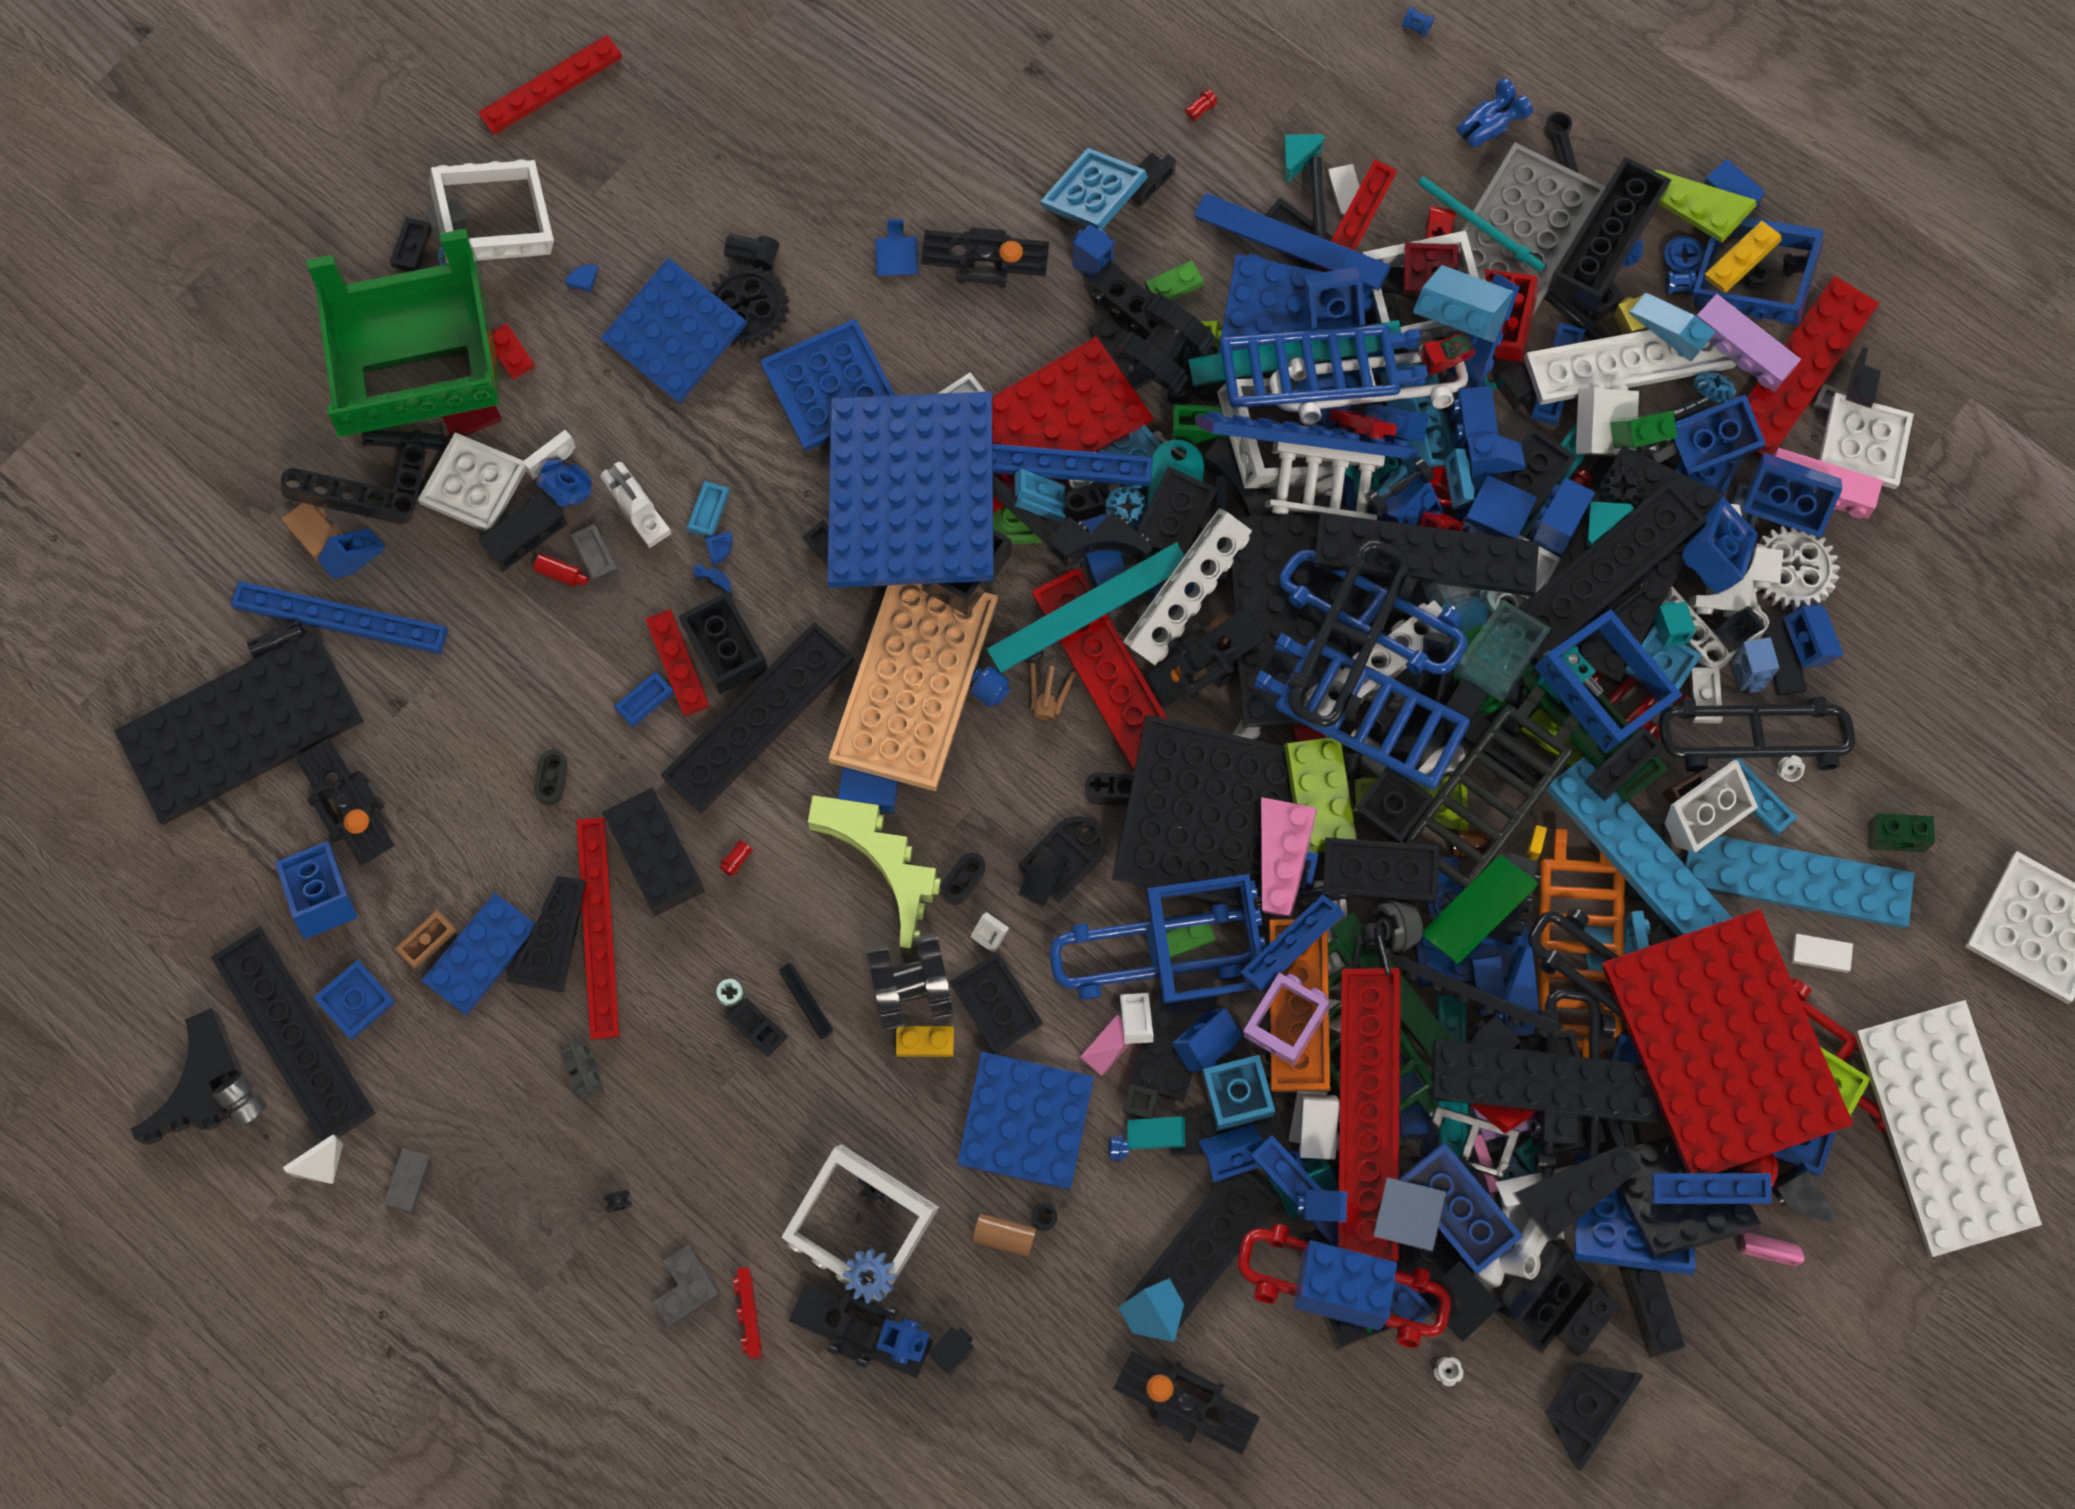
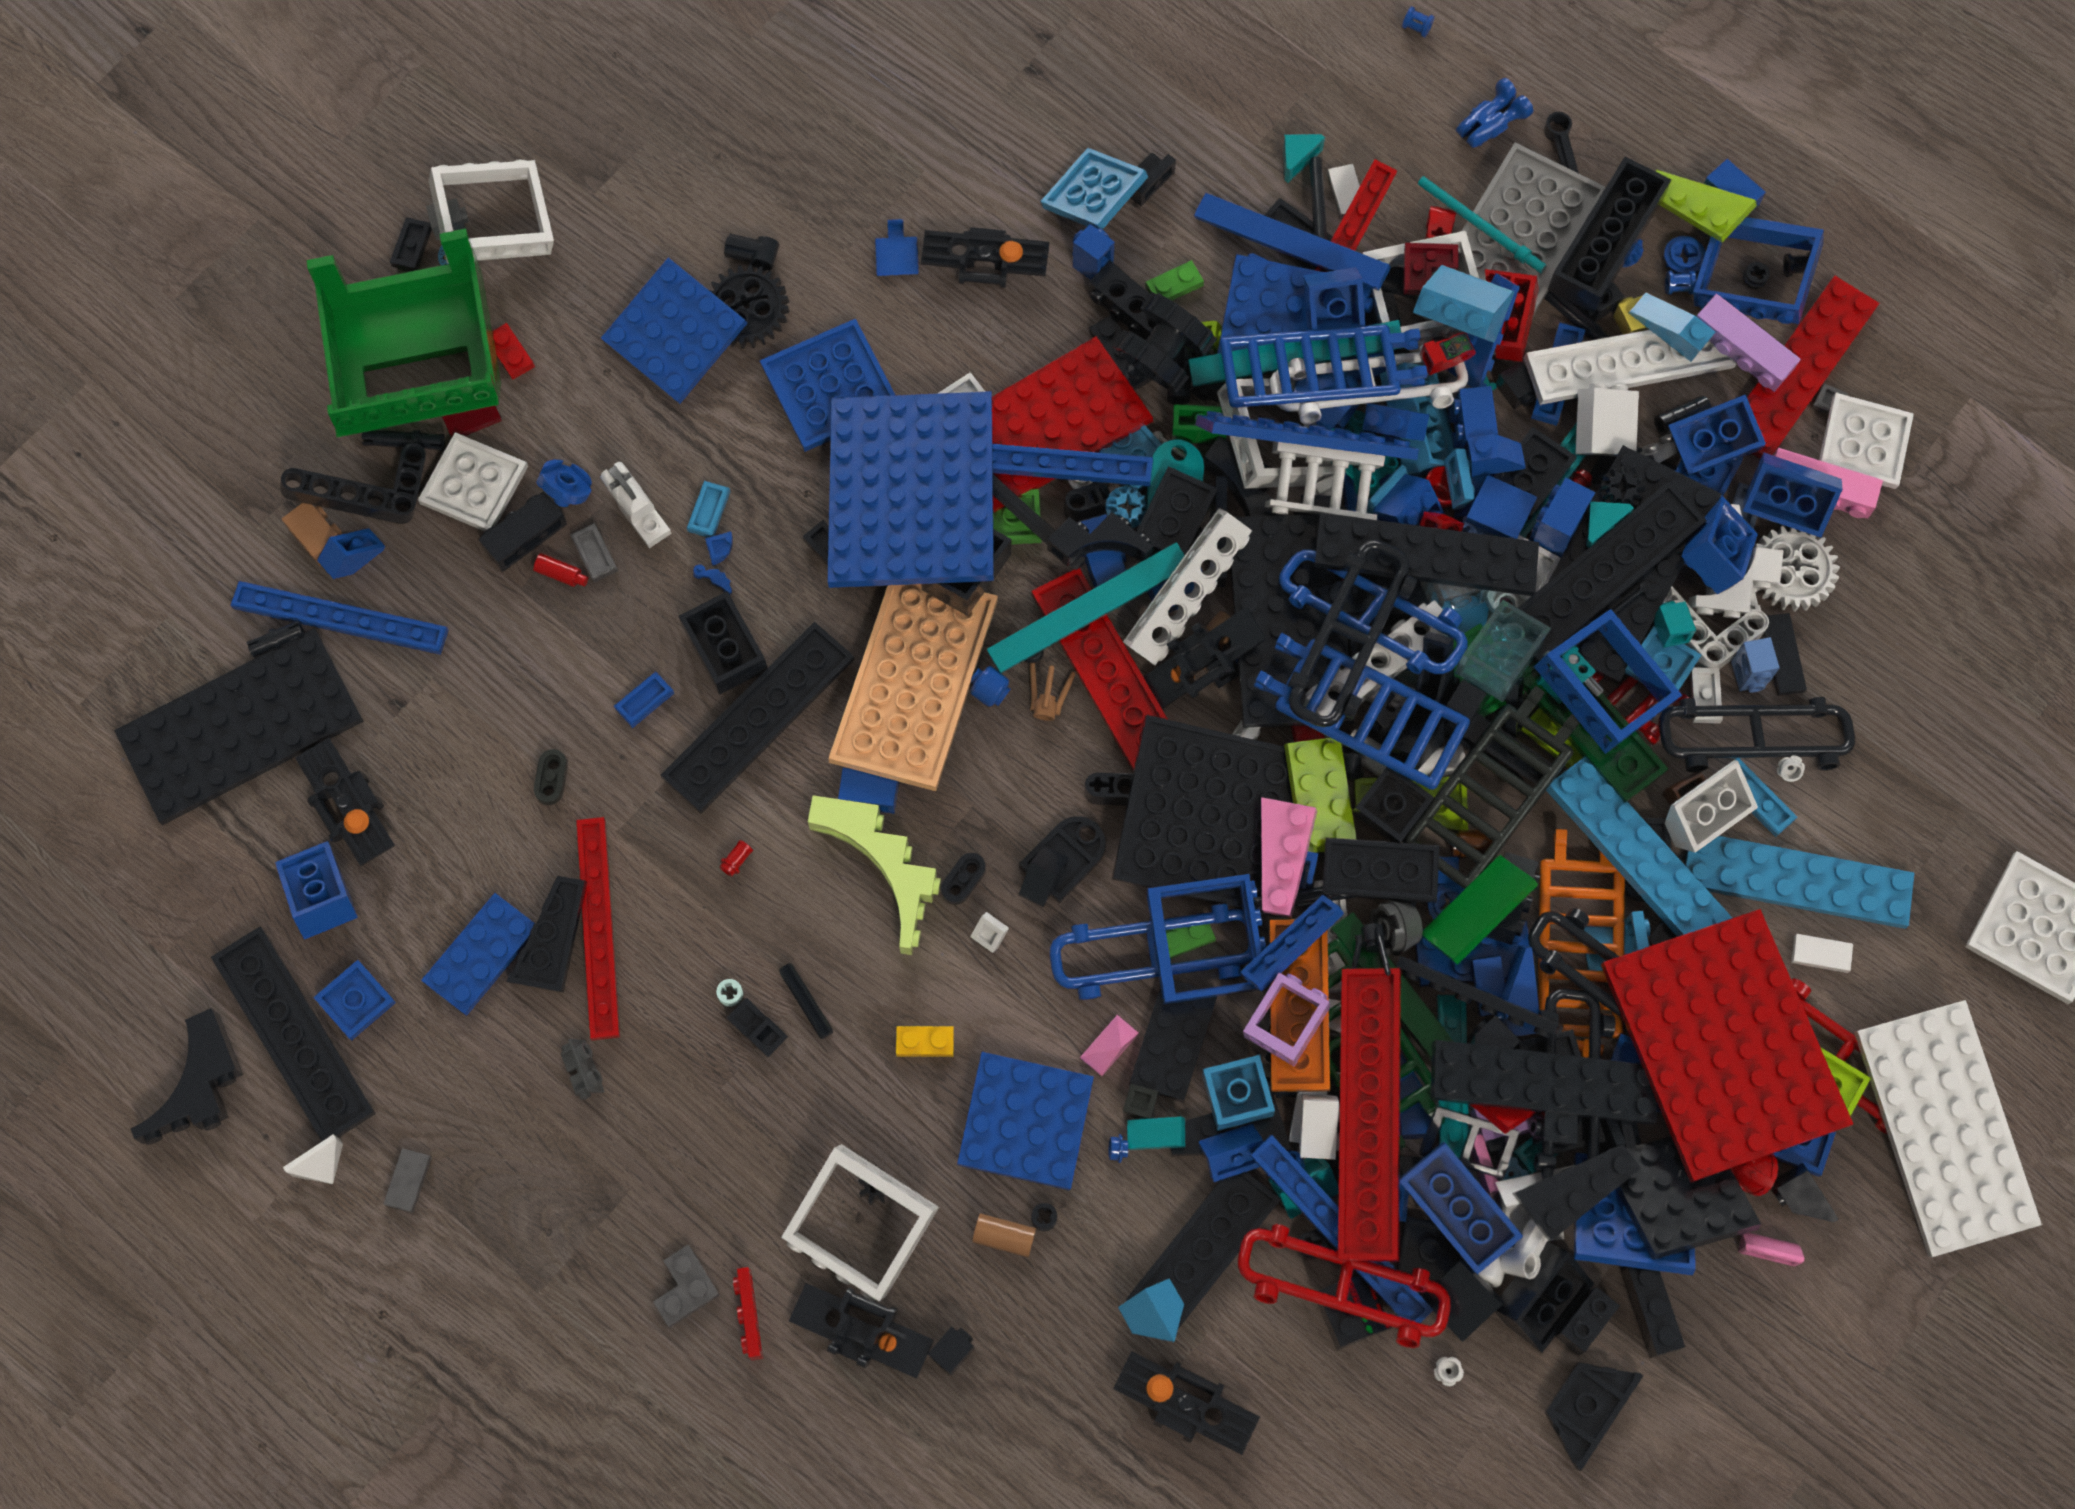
flat silver wheel [212,1073,268,1128] -> none
medium nougat brick [395,910,457,970] -> none
red plate [478,35,622,135] -> none
white plate [523,430,576,480] -> none
blue tile [565,265,599,292] -> none
black brick [602,787,705,917] -> none
black bush [604,1191,632,1212] -> none
red plate [645,609,710,717] -> none
medium blue gear [843,1248,897,1303] -> none
black piece [866,933,954,1031] -> none
blue brick [876,1318,930,1364] -> none
black plate [949,952,1043,1054] -> none
dark azure plate [1015,468,1066,523] -> none
white tile [1120,993,1153,1044] -> none
blue brick [1172,1009,1243,1072] -> none
red pin [1185,89,1218,122] -> none
blue piece [1293,1240,1397,1331] -> none
blue slope [1296,1190,1347,1222] -> none
red plate [1329,409,1397,439] -> none
black wheel [1365,456,1434,517] -> none
sand blue tile [1374,1177,1446,1251] -> none
yellow tile [1525,825,1547,861] -> none
black plate [1584,727,1664,802] -> none
green brick [1610,411,1677,449] -> none
blue plate [1651,1173,1772,1204] -> none
dark azure gear [1694,370,1736,403] -> none
yellow plate [1705,221,1782,293] -> none
black bracket [1713,606,1765,653] -> none
blue brick [1783,605,1844,668] -> none
black panel [1845,347,1881,408] -> none
dark green brick [1868,813,1935,852] -> none

